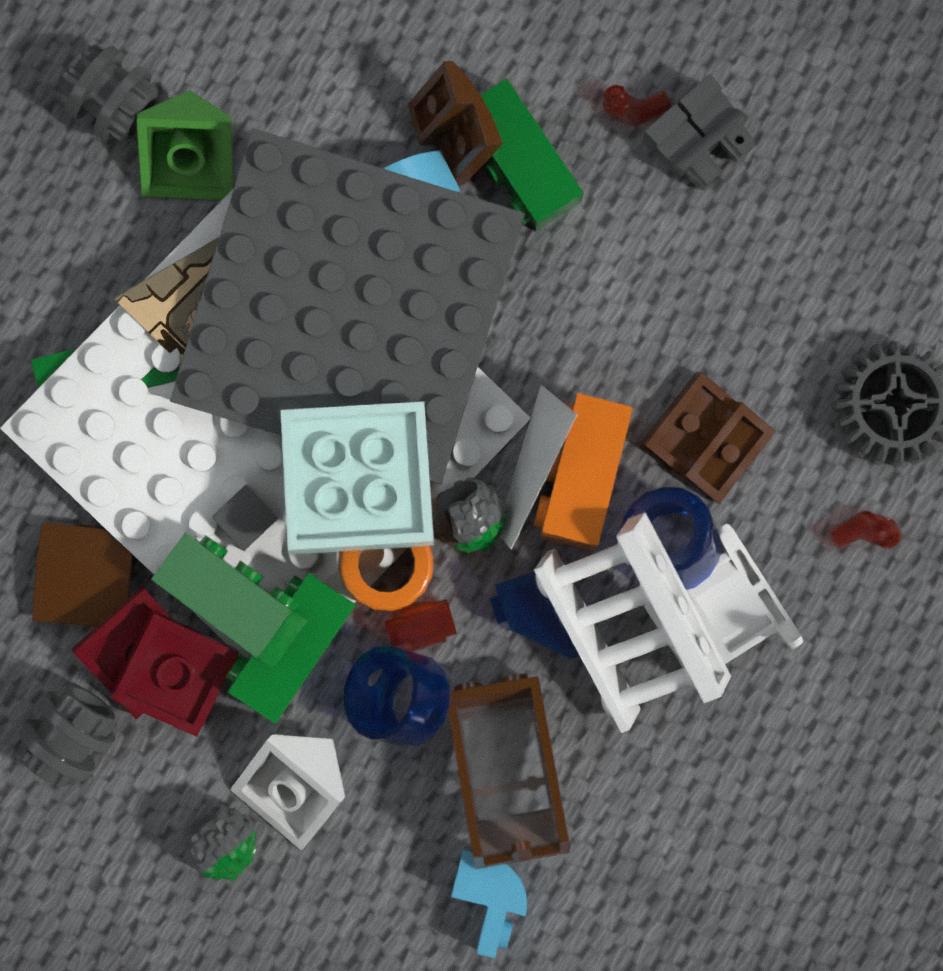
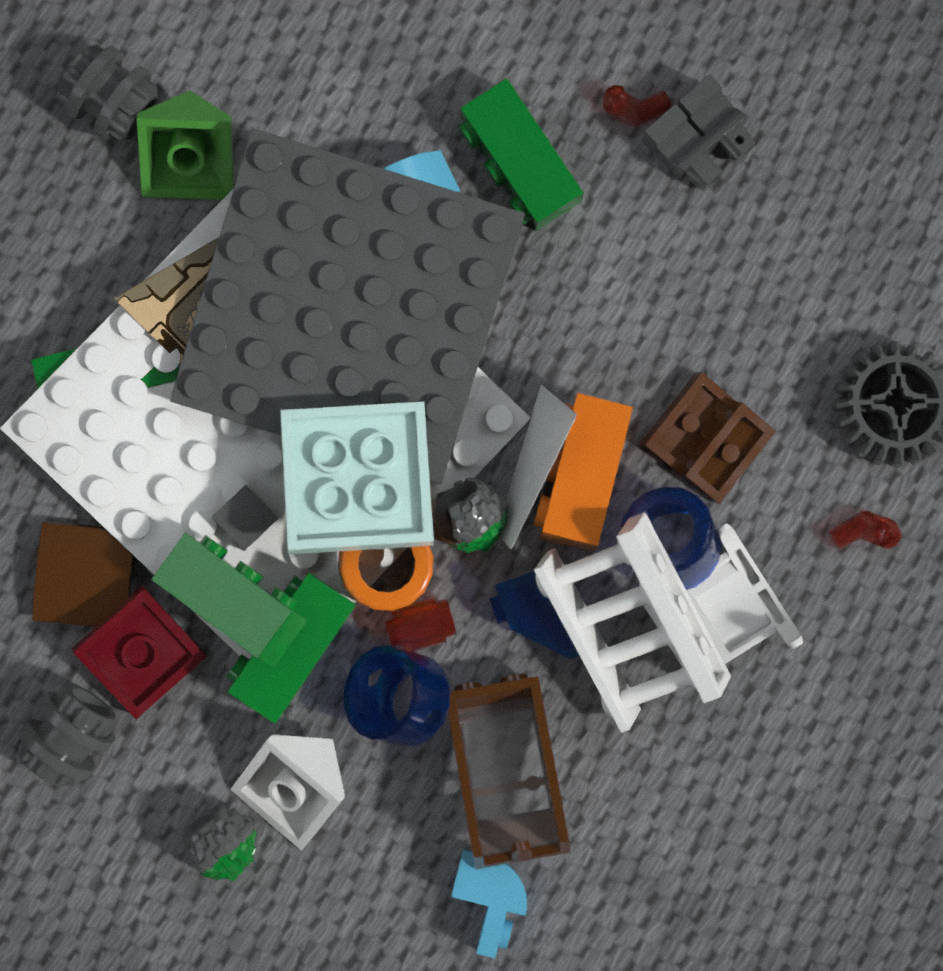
dark red plate [110,610,240,737] -> none
reddish brown slope [408,61,503,185] -> none

